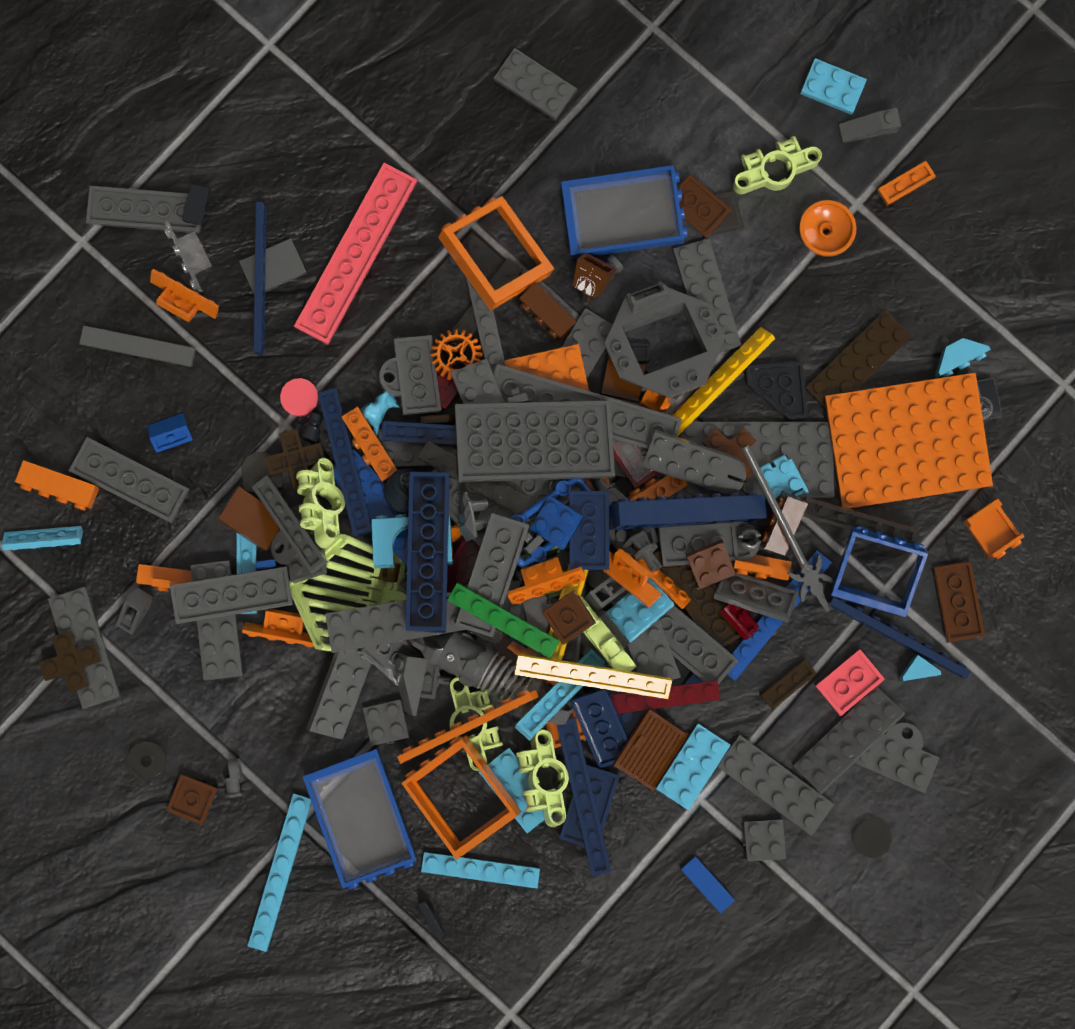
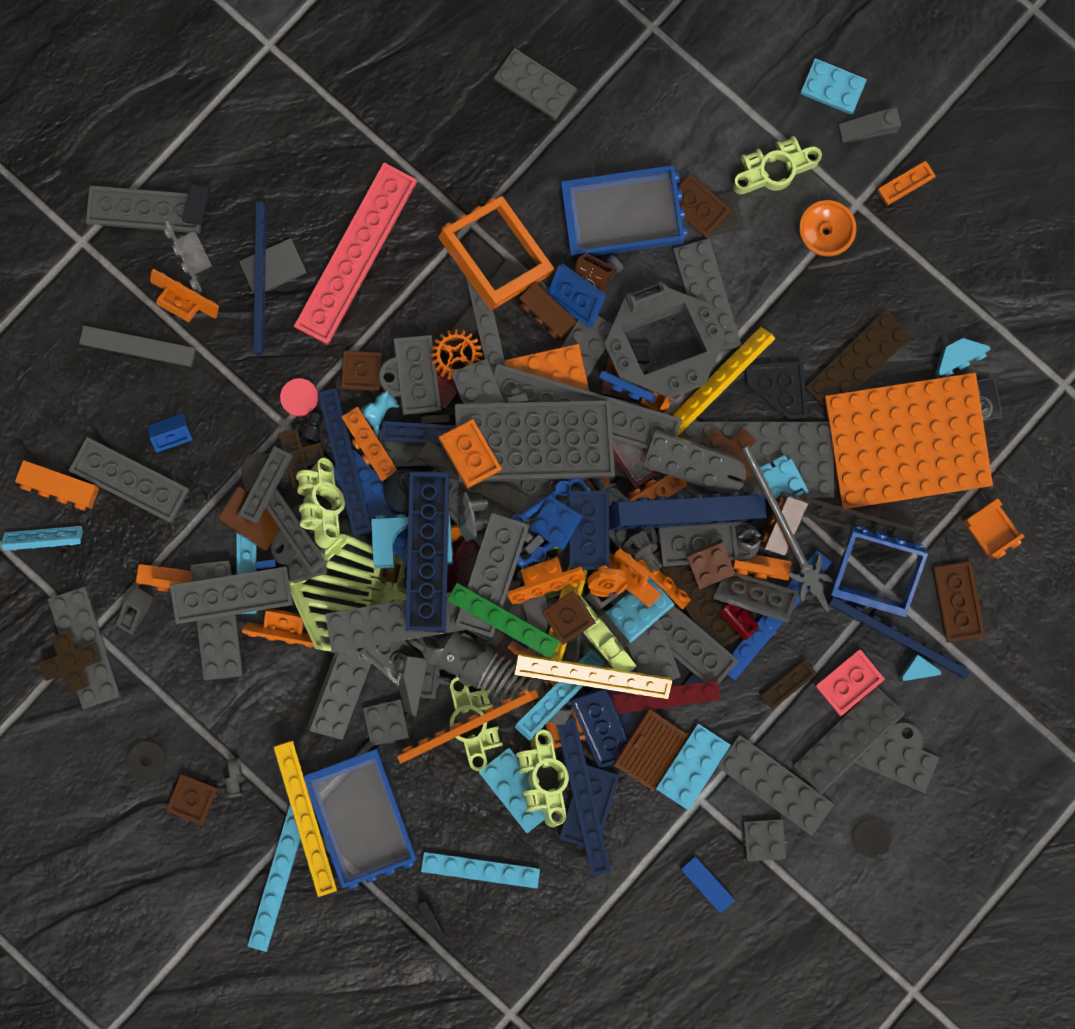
orange window [401,735,522,860] -> none
none -> dark grey plate [238,446,293,524]
none -> yellow plate [273,740,337,897]
none -> reddish brown plate [341,351,382,392]
none -> orange tile [438,419,502,489]
none -> blue plate [548,264,606,327]
none -> orange plate [587,566,627,597]
none -> blue plate [599,371,656,404]

